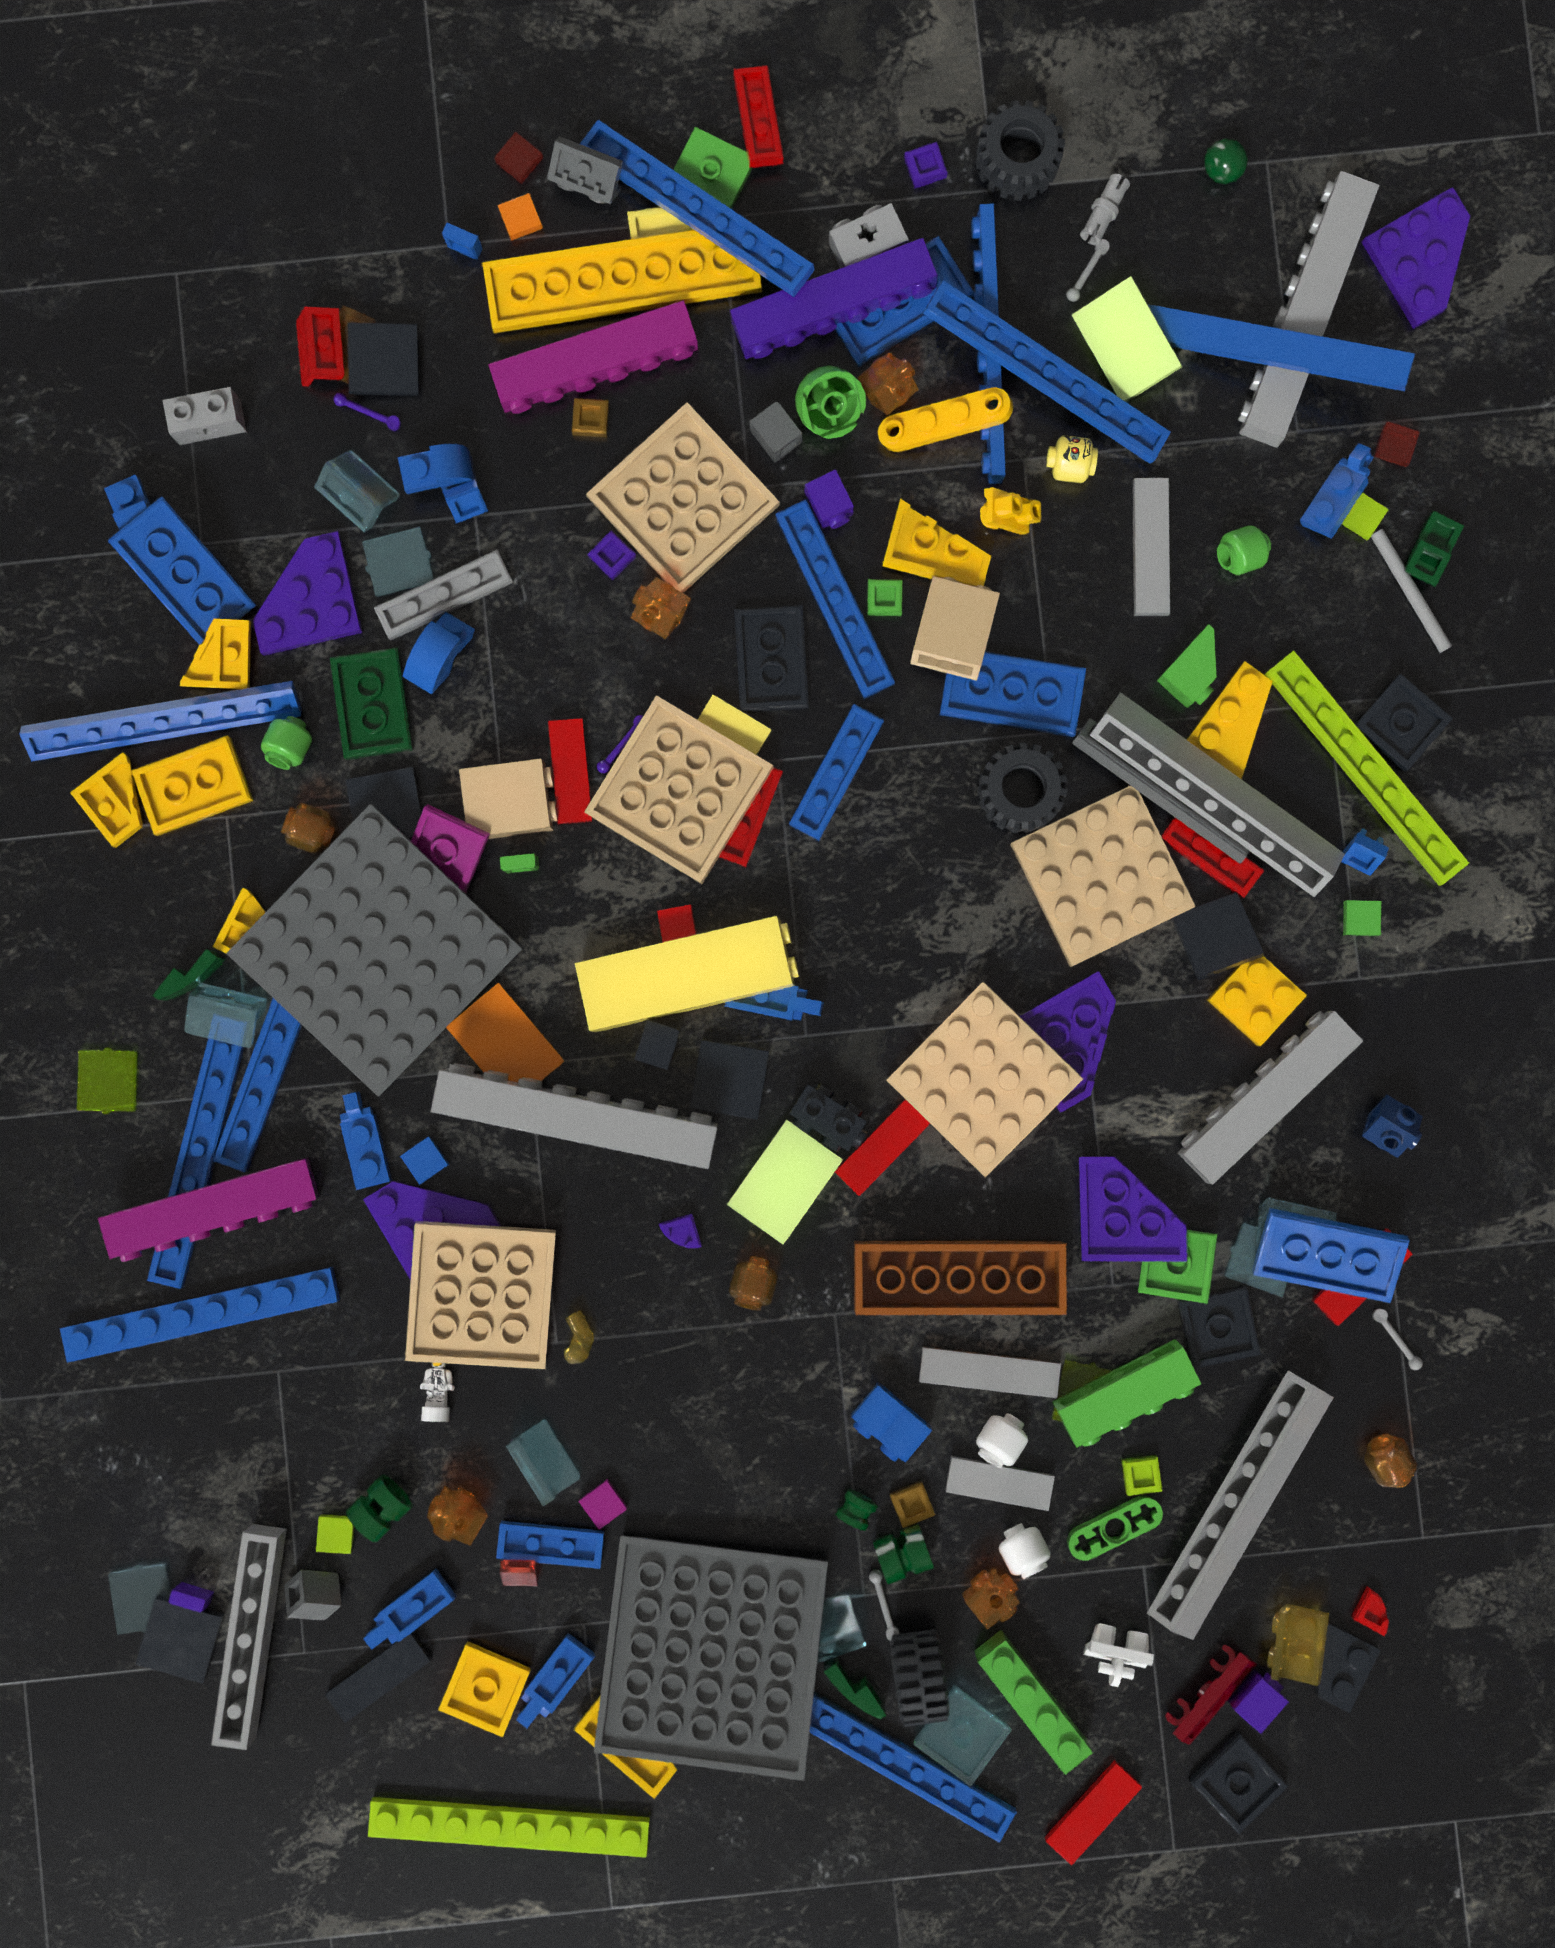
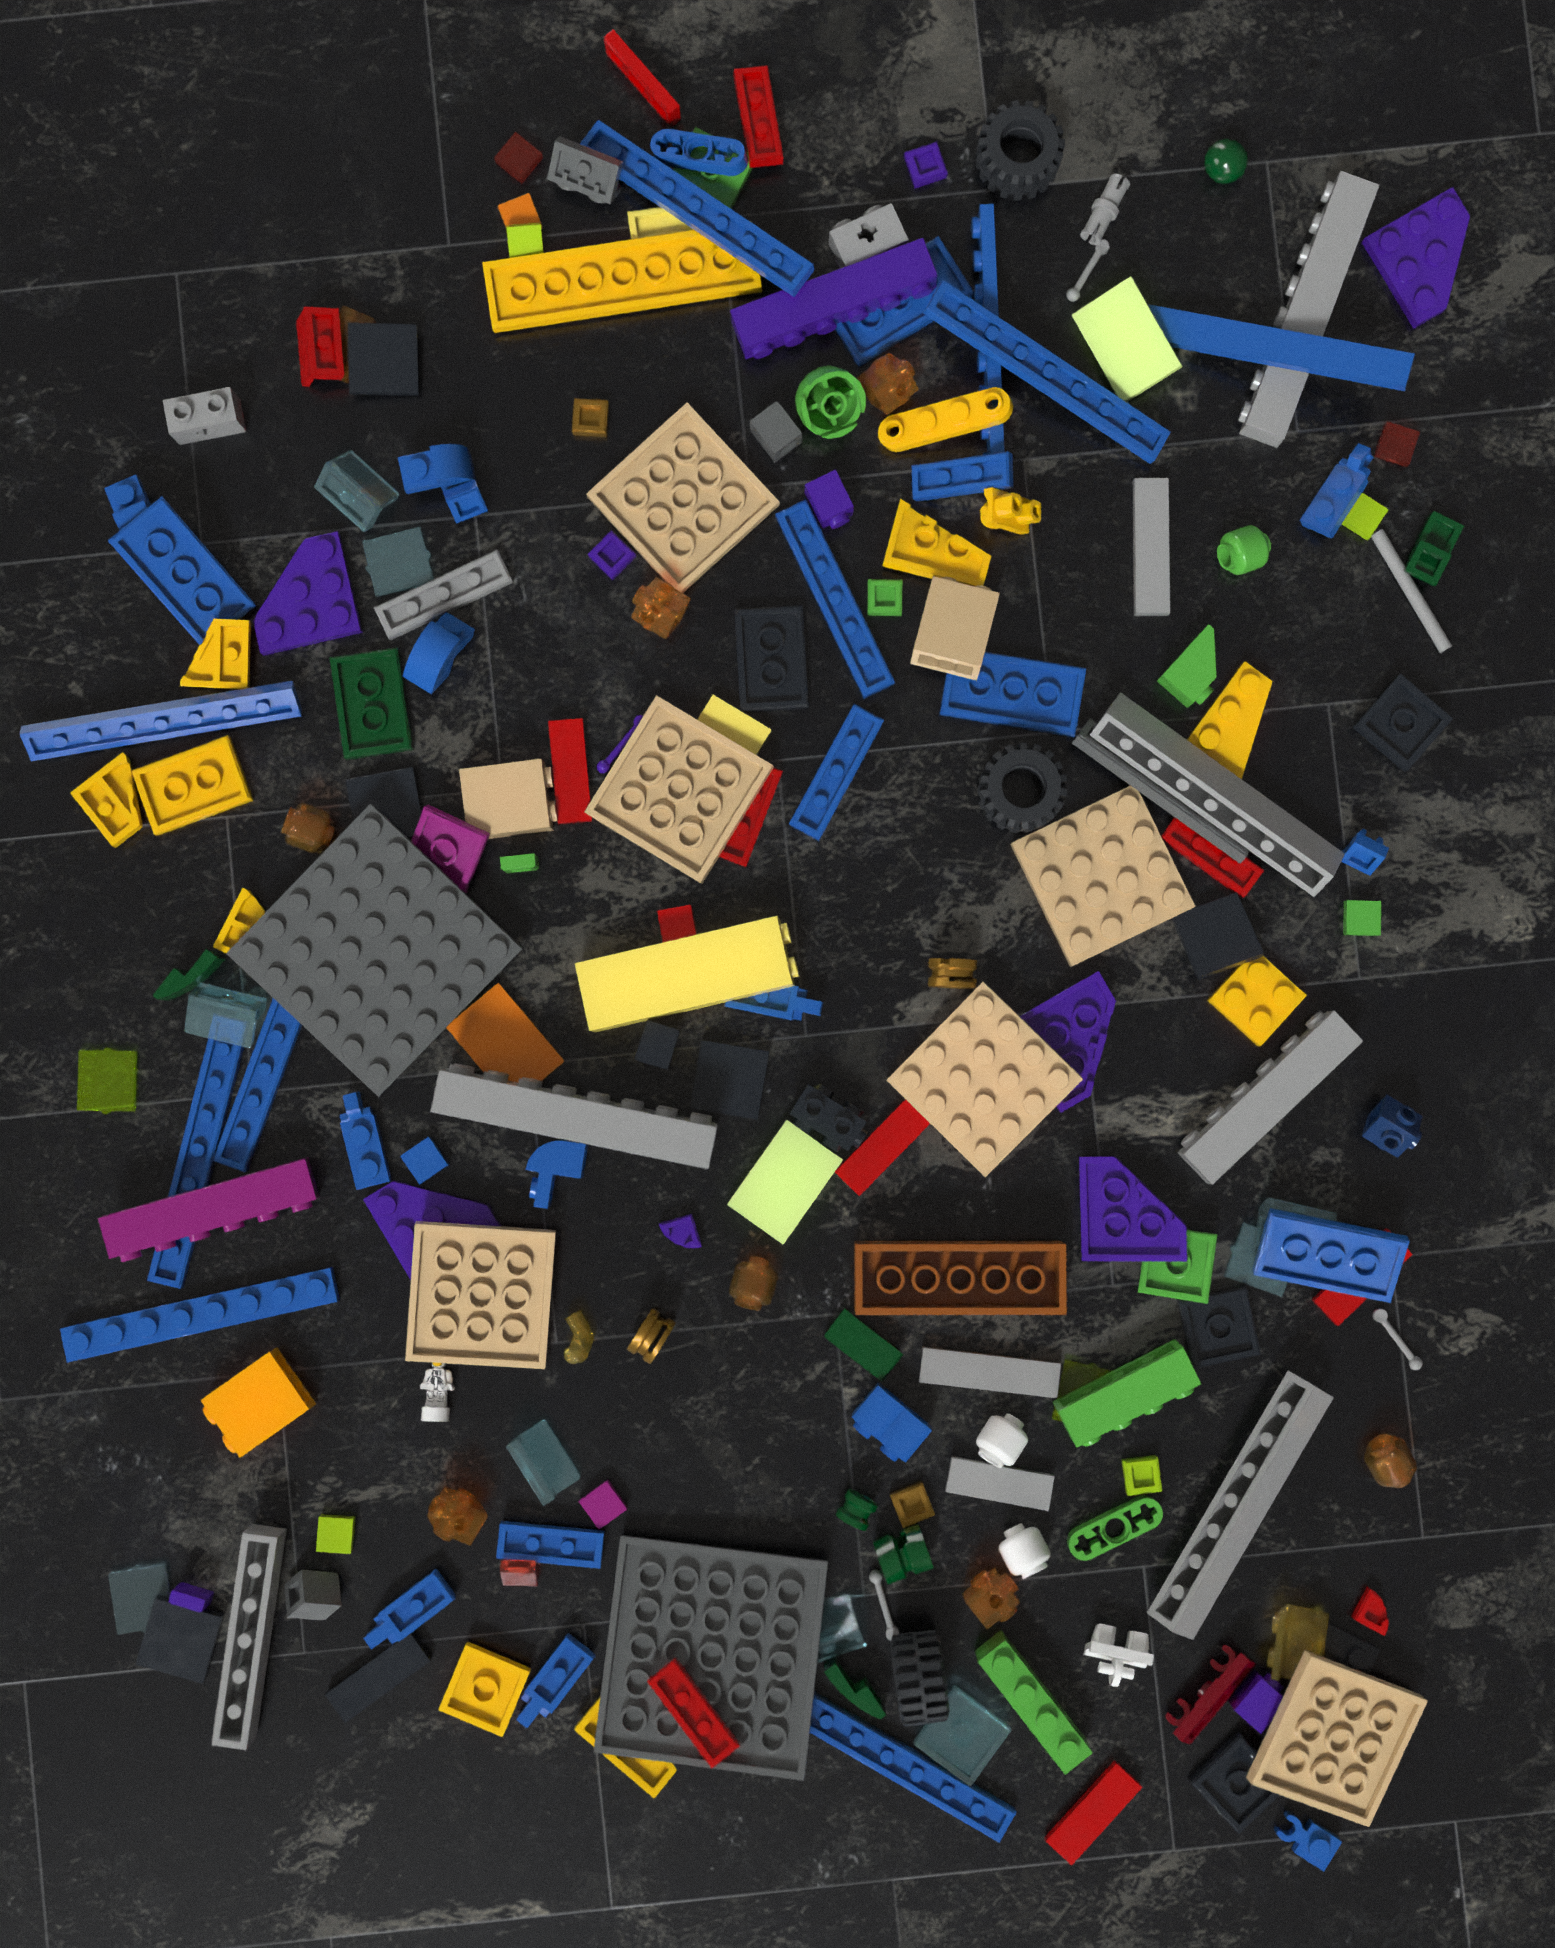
bright green head [261,716,312,770] -> none
dark purple hinge [334,393,401,431] -> none
dark green wheel [346,1474,413,1543] -> none
lime plate [368,1797,650,1857] -> none
blue tile [442,223,483,259] -> none
magenta brick [488,300,698,413] -> none
light yellow head [1046,435,1098,483] -> none
lime plate [1264,651,1469,886] -> none
none -> light orange panel [201,1348,316,1458]
none -> lime tile [506,222,543,258]
none -> blue brick [525,1139,589,1209]
none -> red tile [604,30,681,127]
none -> pearl gold wheel [627,1308,676,1364]
none -> red tile [647,1657,741,1769]
none -> blue beam [650,129,748,176]
none -> dark green slope [824,1309,903,1381]
none -> blue tile [912,451,1013,502]
none -> pearl gold wheel [928,958,977,989]
none -> tan plate [1246,1650,1428,1827]
none -> blue plate [1274,1810,1342,1871]

